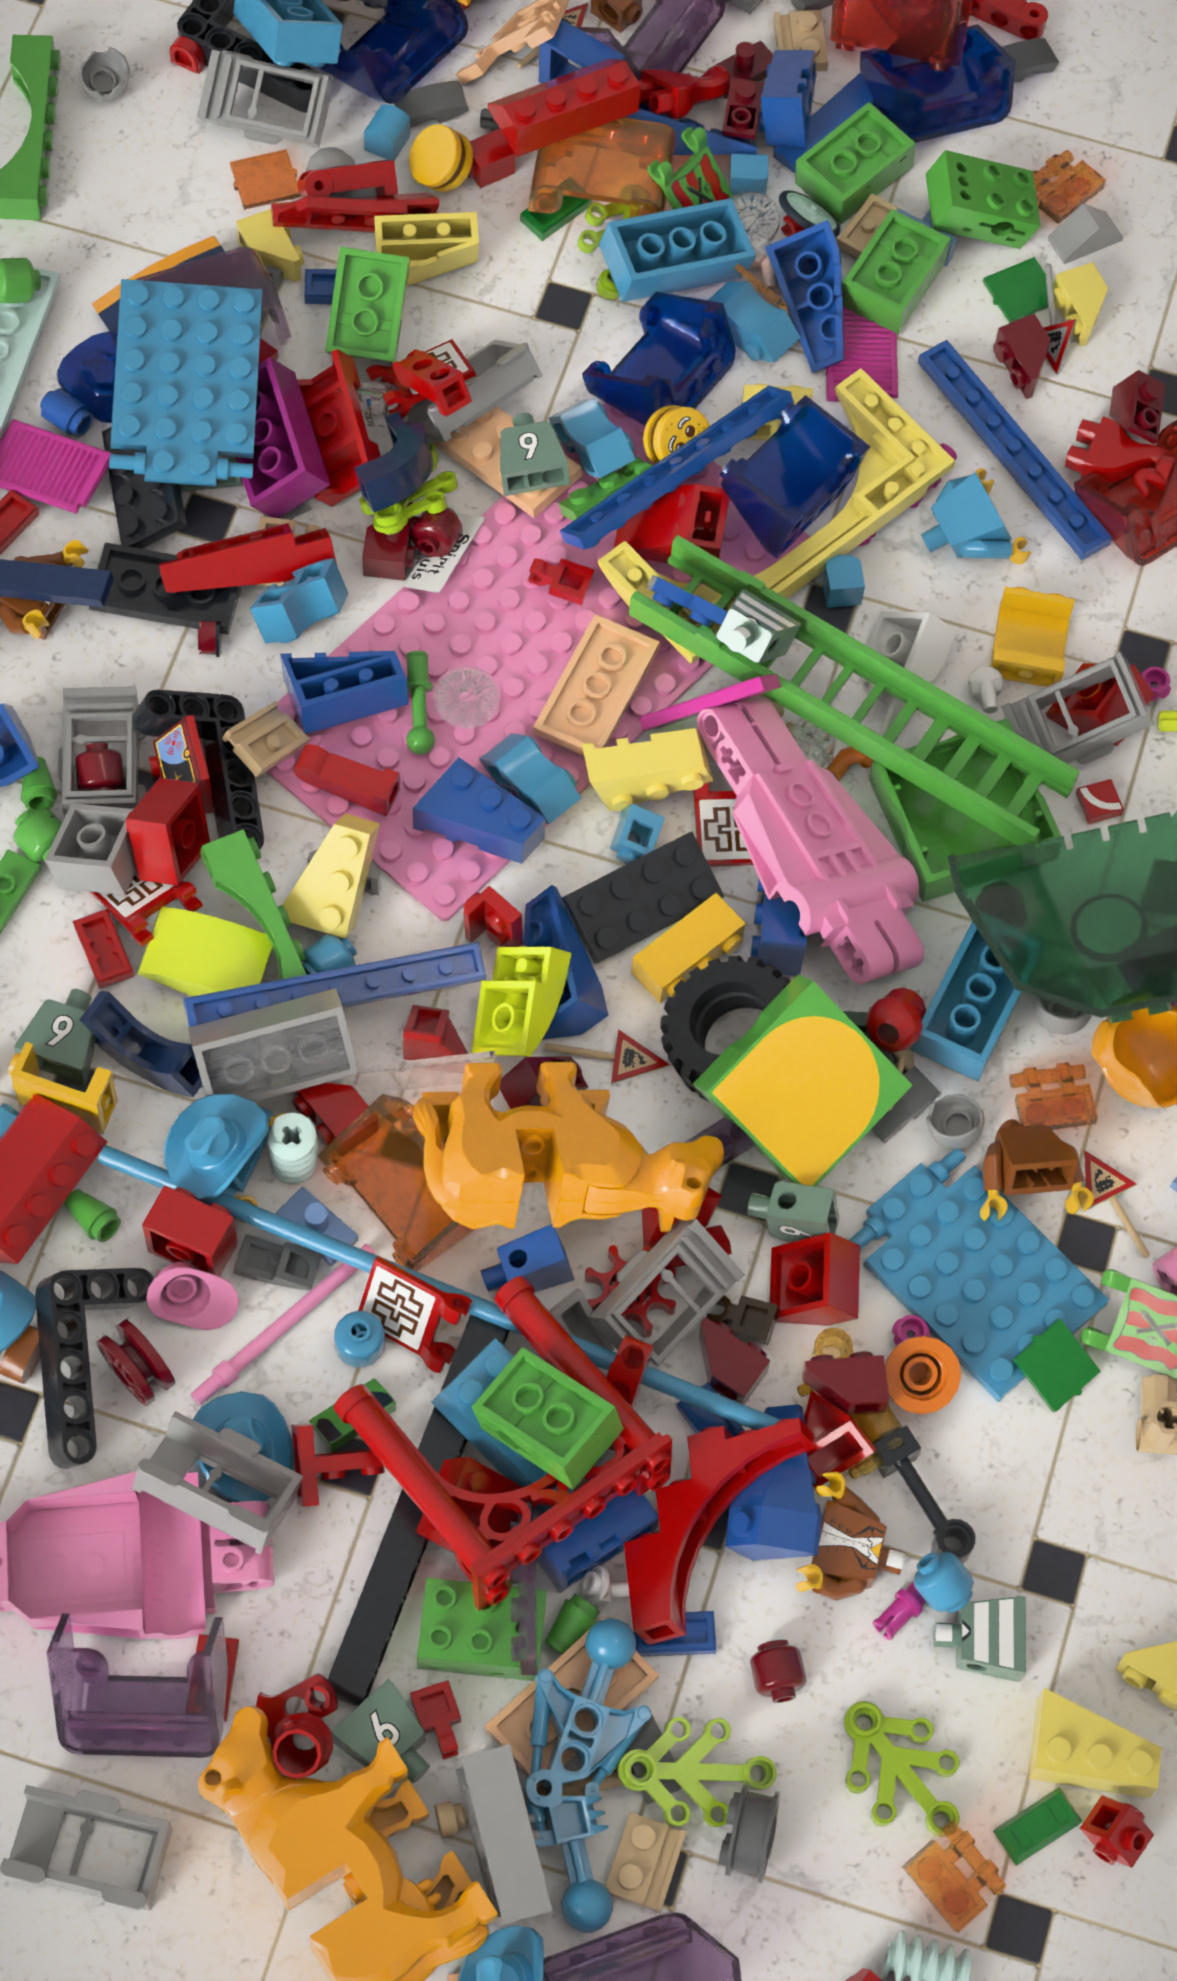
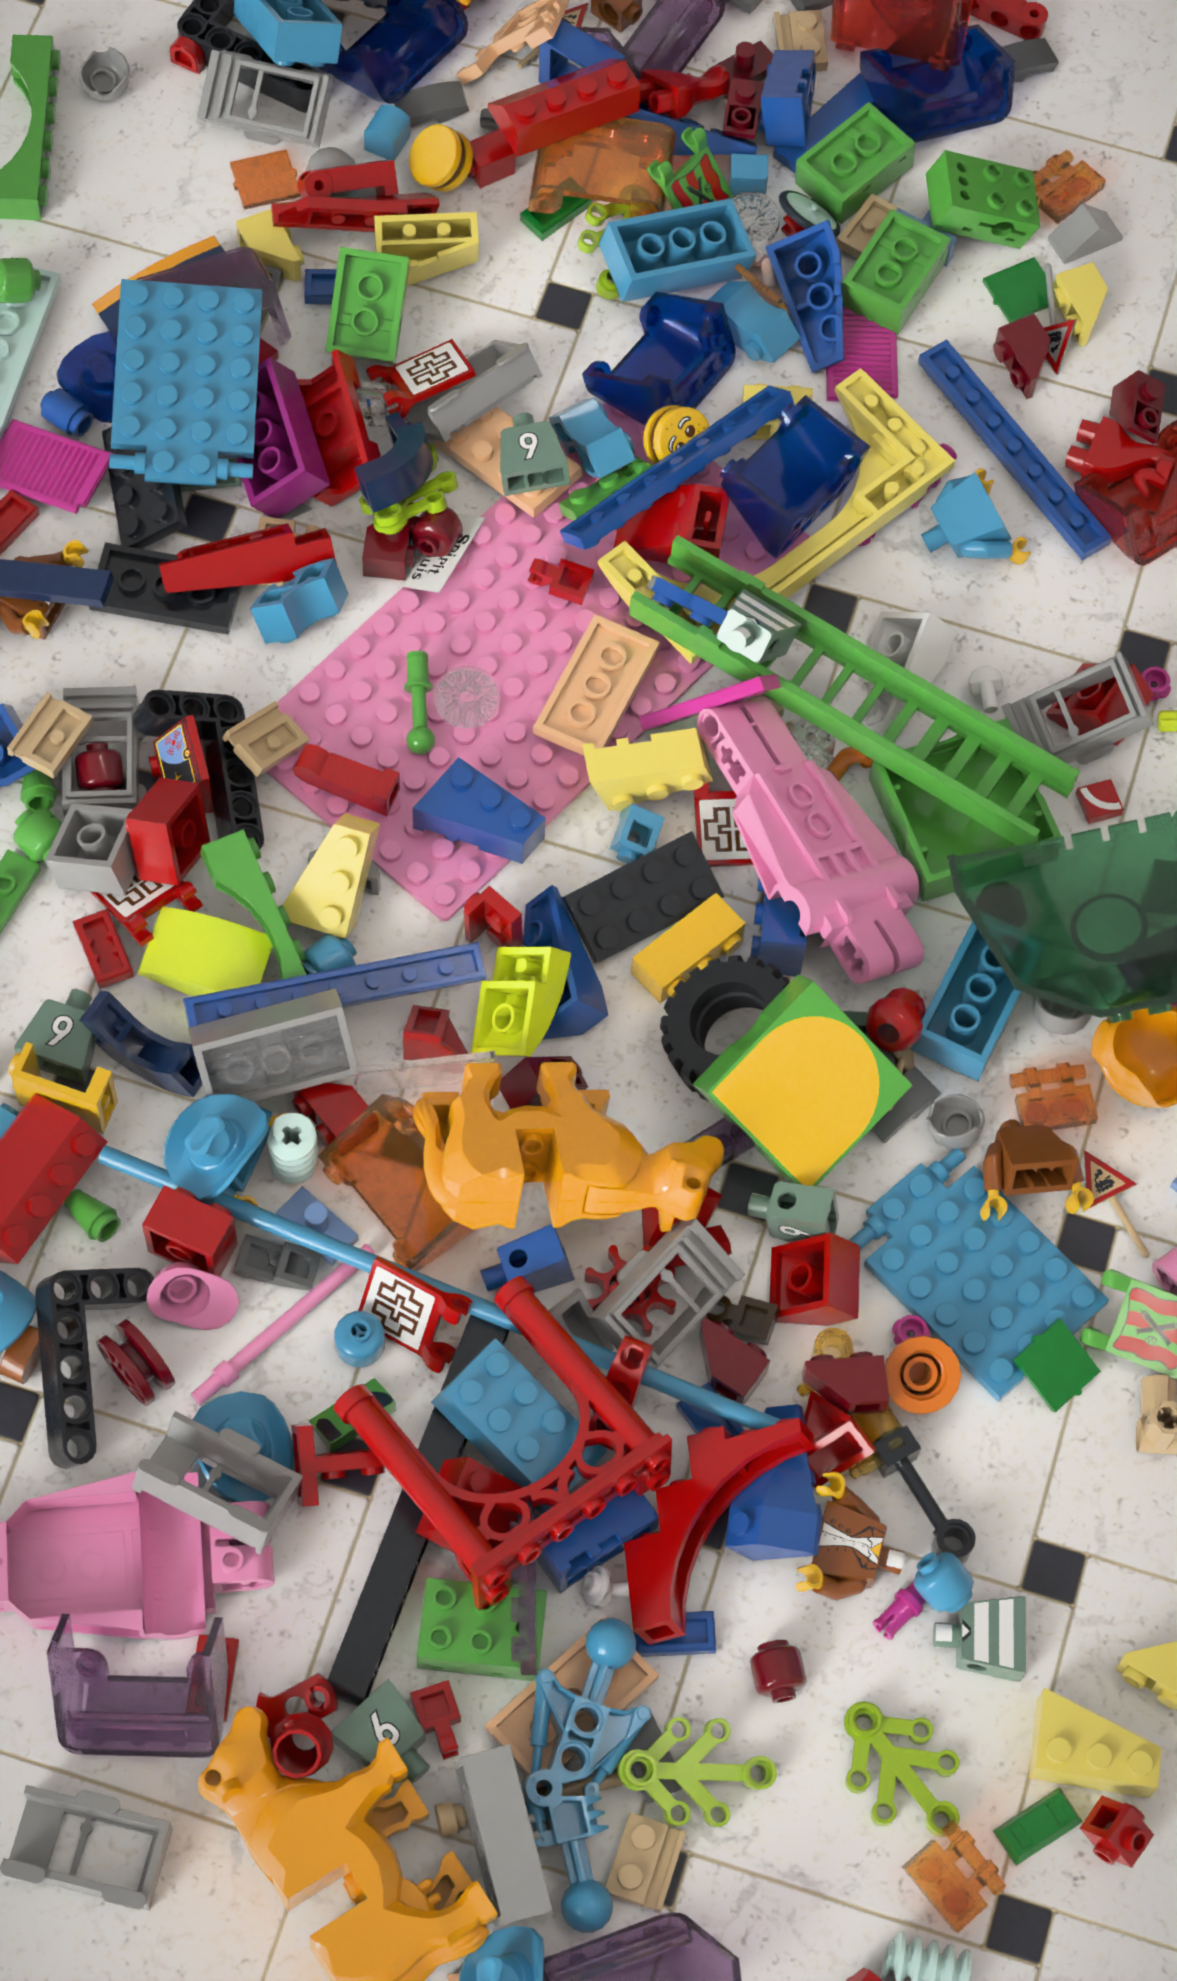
dark red piece [198,620,222,657] -> none
blue wedge [280,651,409,734] -> none
red leg [393,349,472,417] -> none
bright green piece [472,1347,624,1490] -> none
dark azure brick [479,733,581,824] -> none
piece [544,1029,670,1084] -> none
bright green cone [544,1593,601,1655] -> none
dark grey wheel [718,1784,780,1883] -> none
dark azure piece [822,555,865,608] -> none
yellow panel [990,586,1075,687] -> none
none -> tan plate [7,692,93,779]

